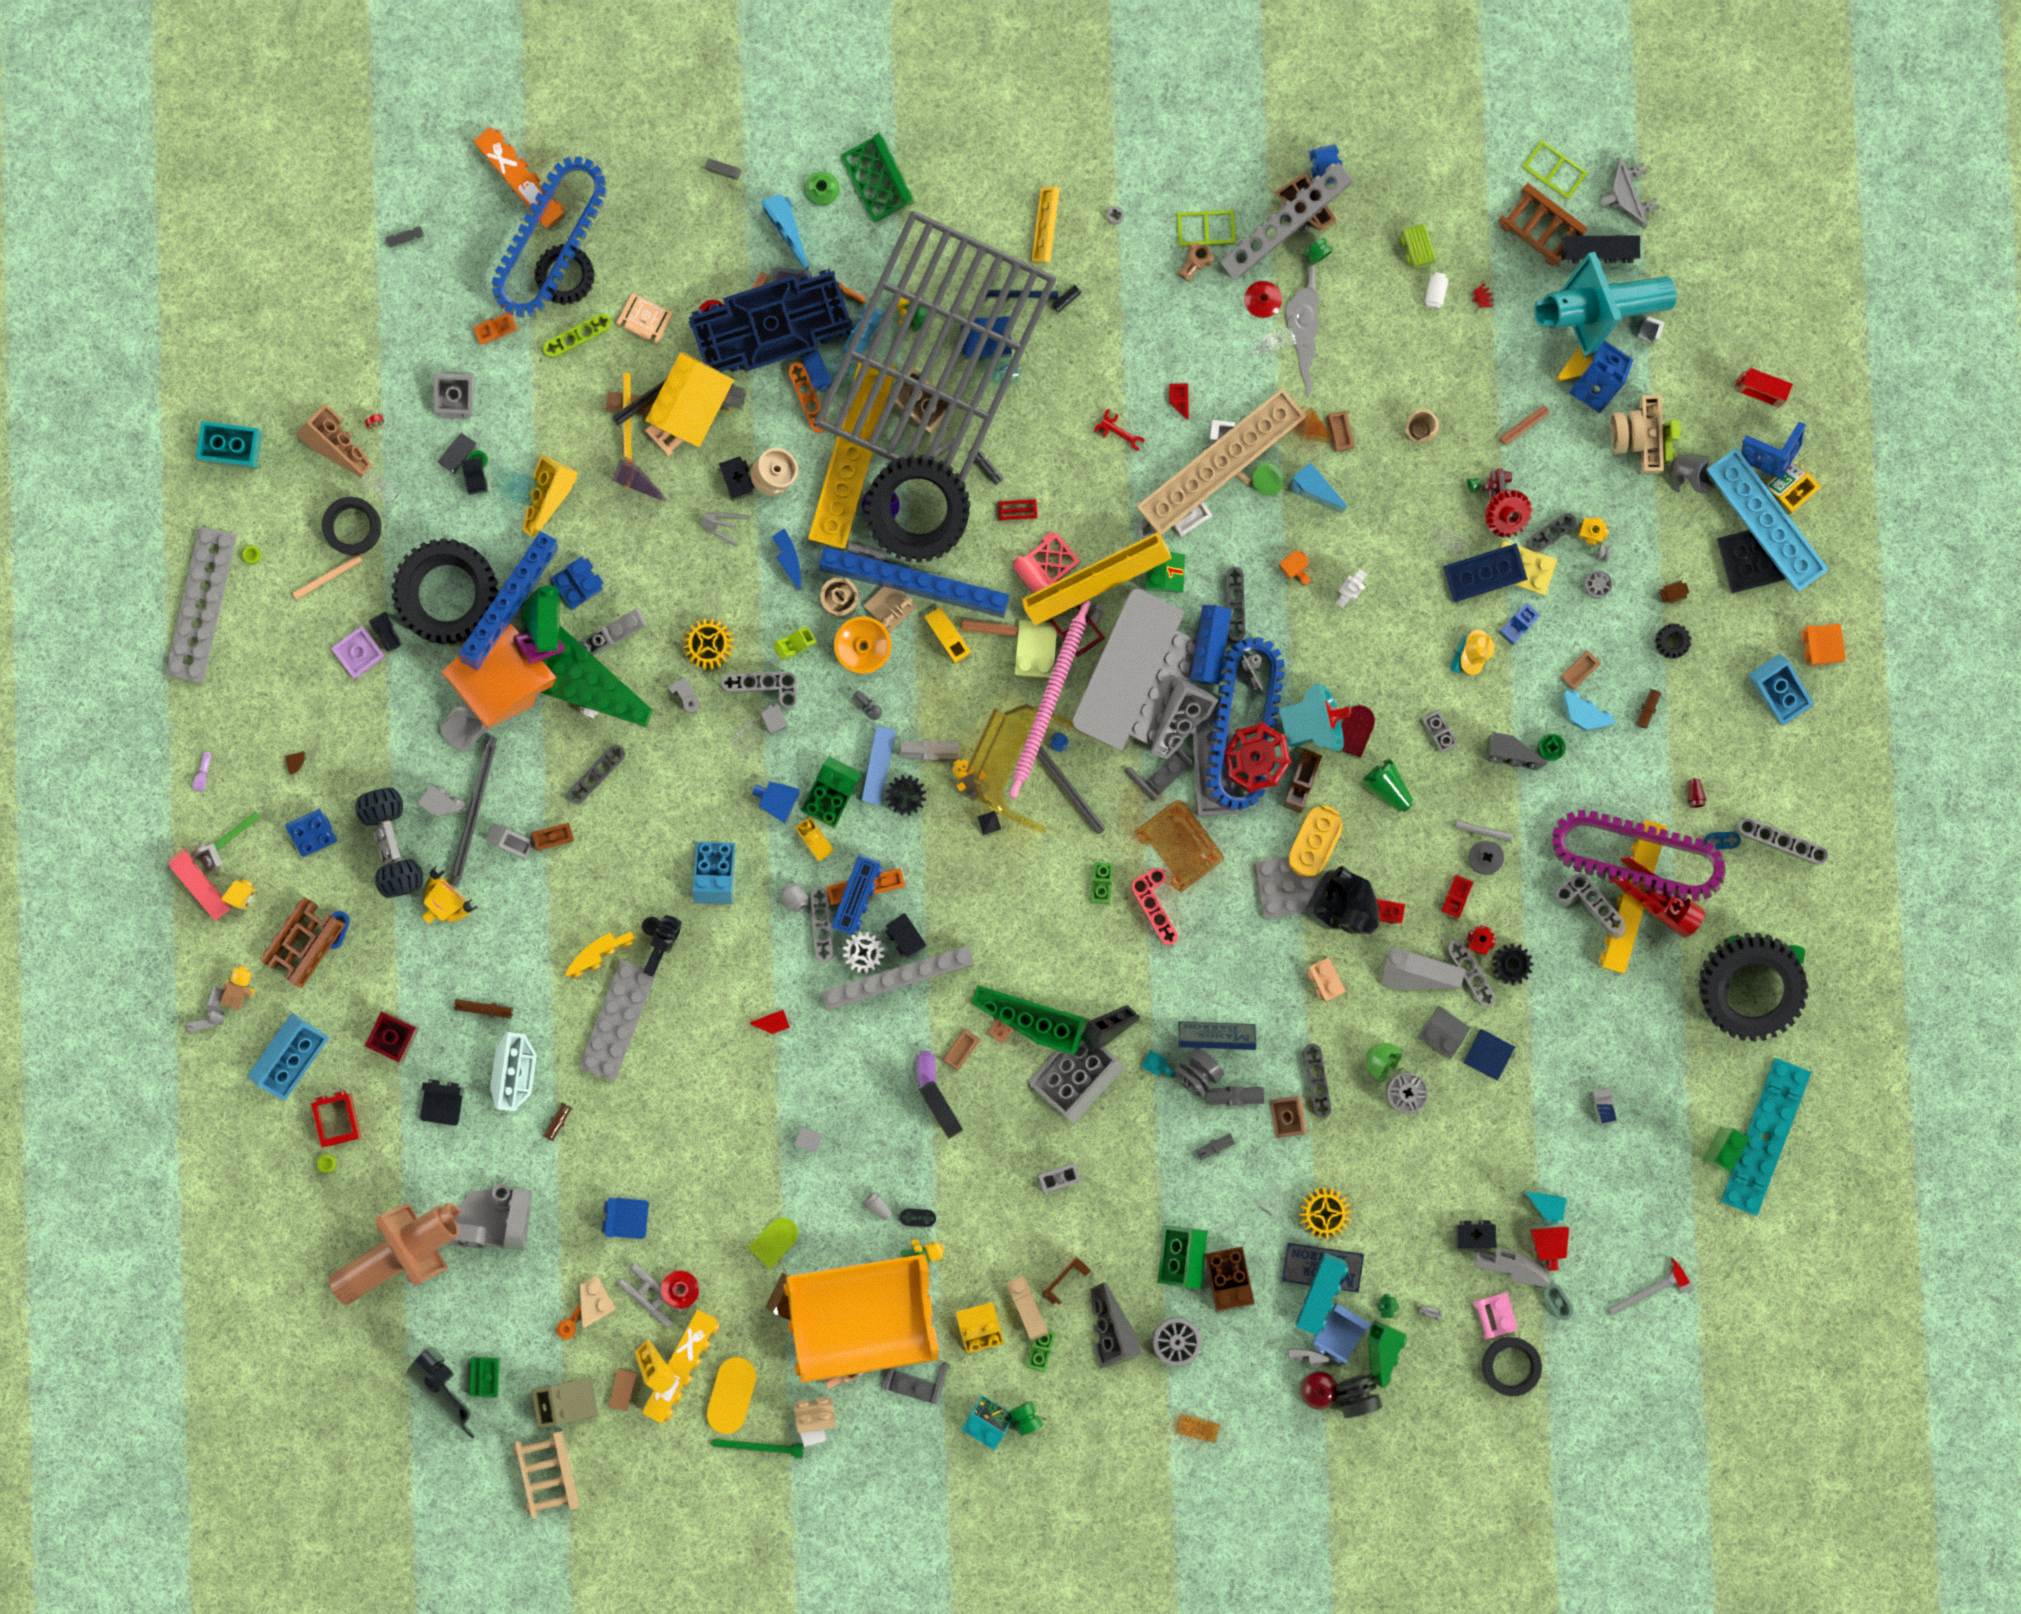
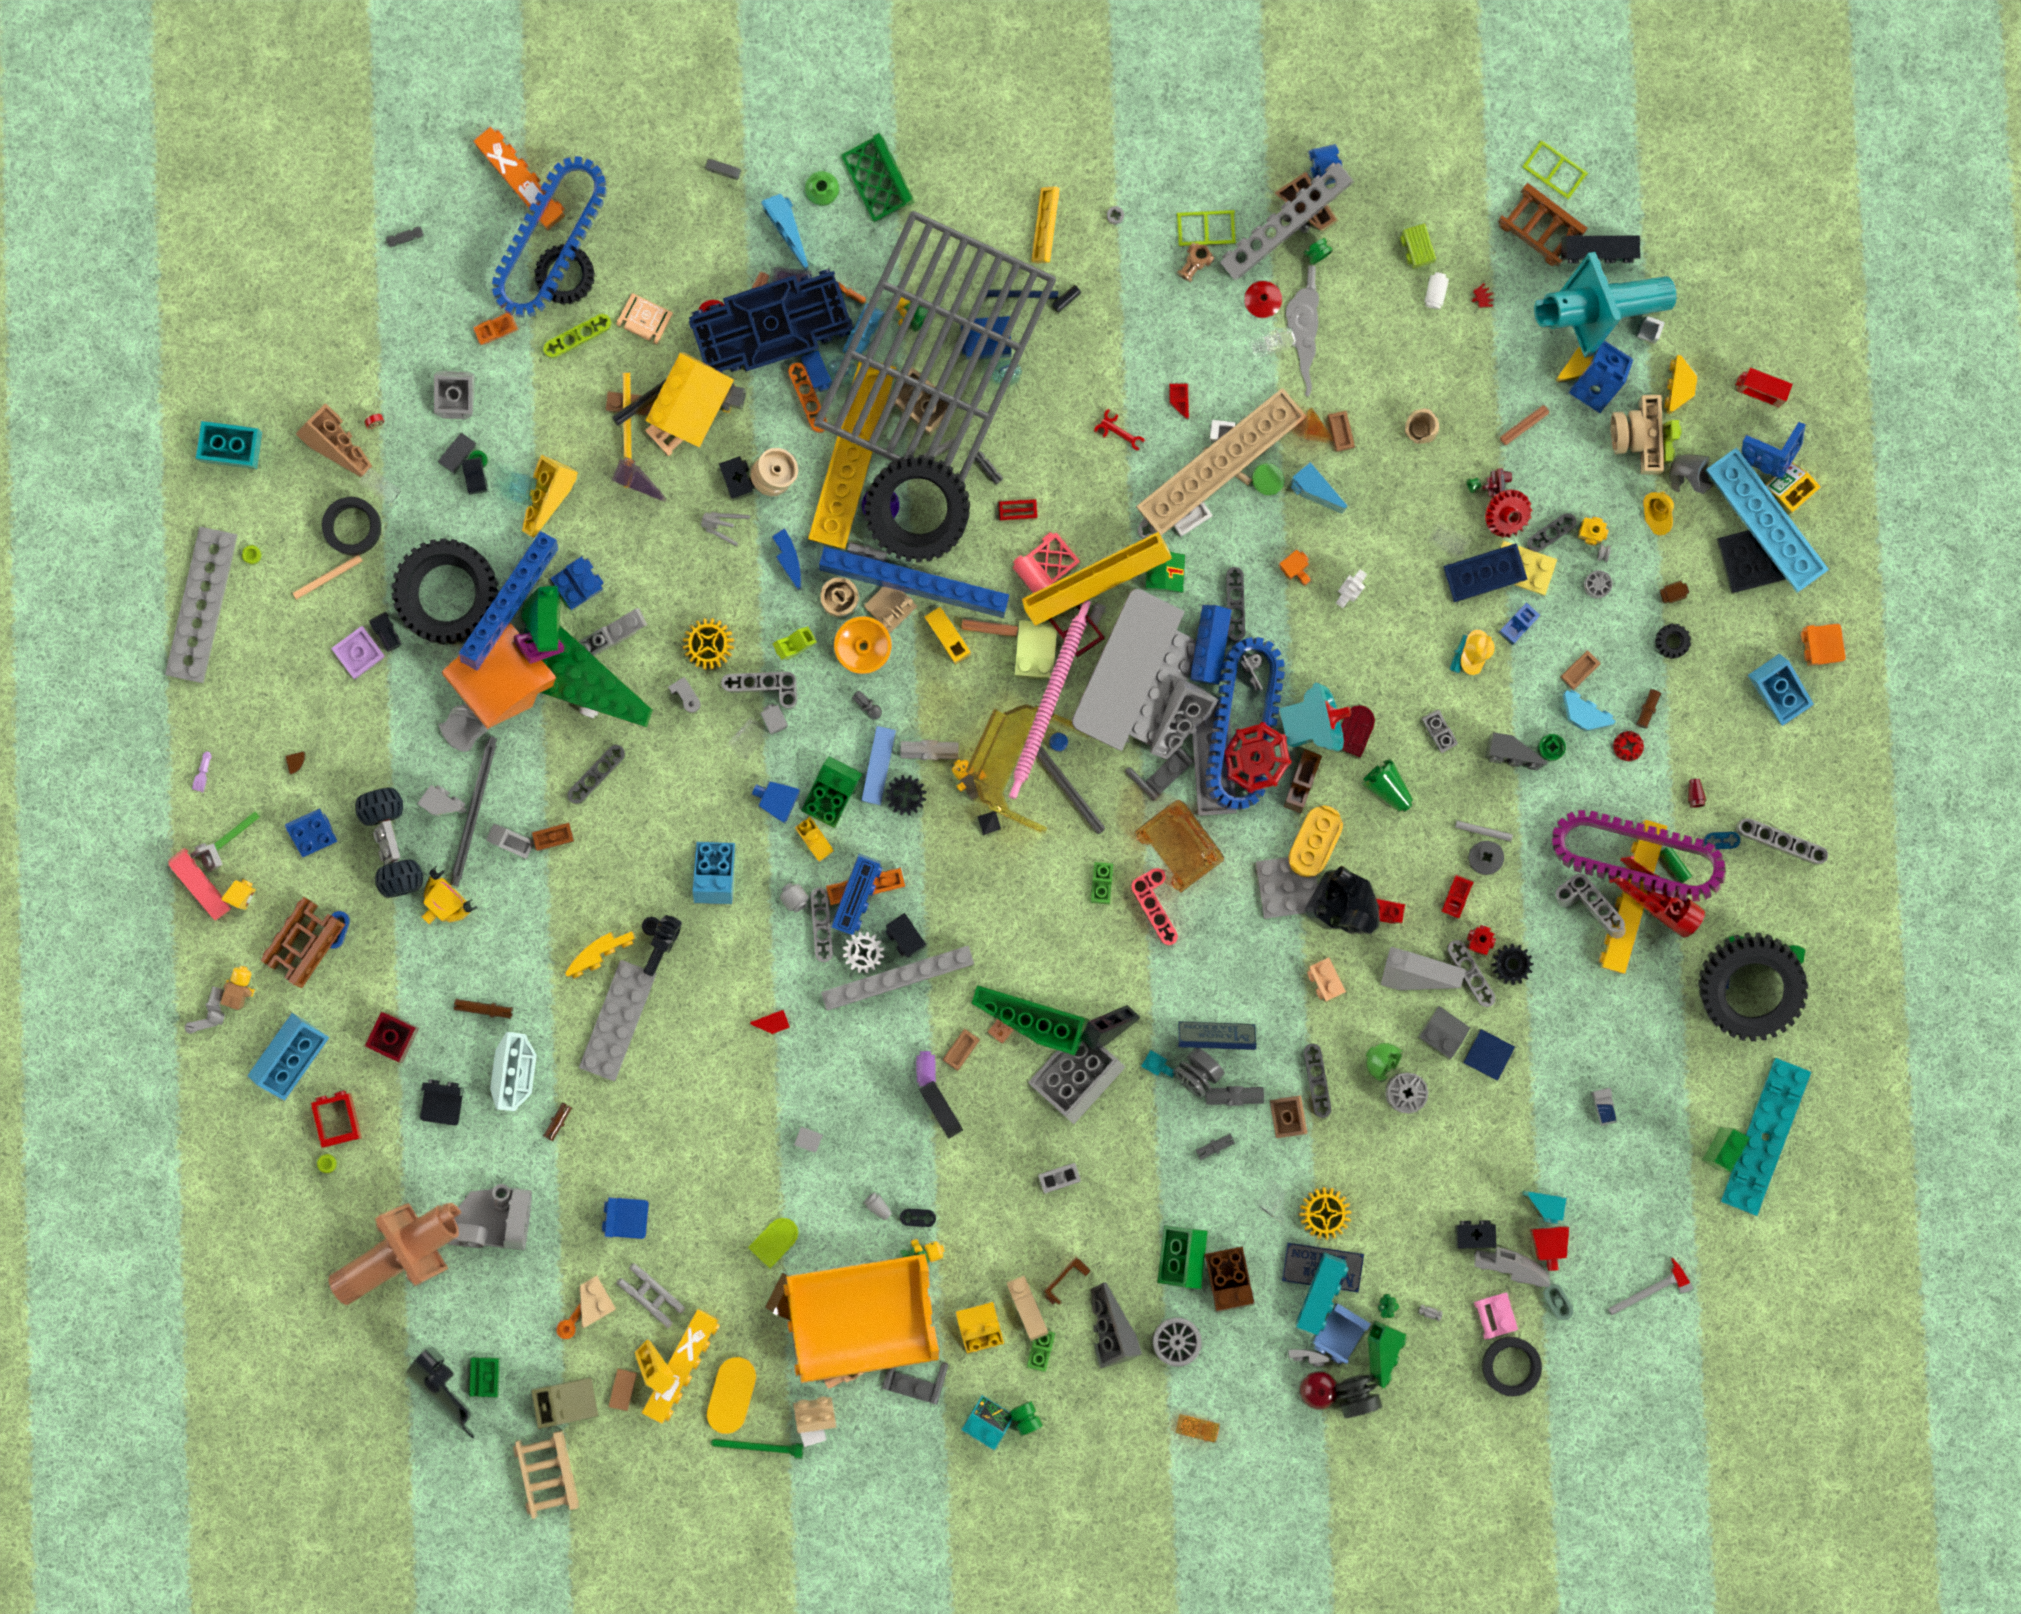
red dish [661,1270,700,1309] -> none
light grey connector [1599,155,1660,229] -> none
none -> red gear [1613,731,1644,762]
none -> yellow piece [1643,491,1674,536]
none -> green piece [1659,847,1692,883]
none -> yellow slope [1664,355,1697,414]

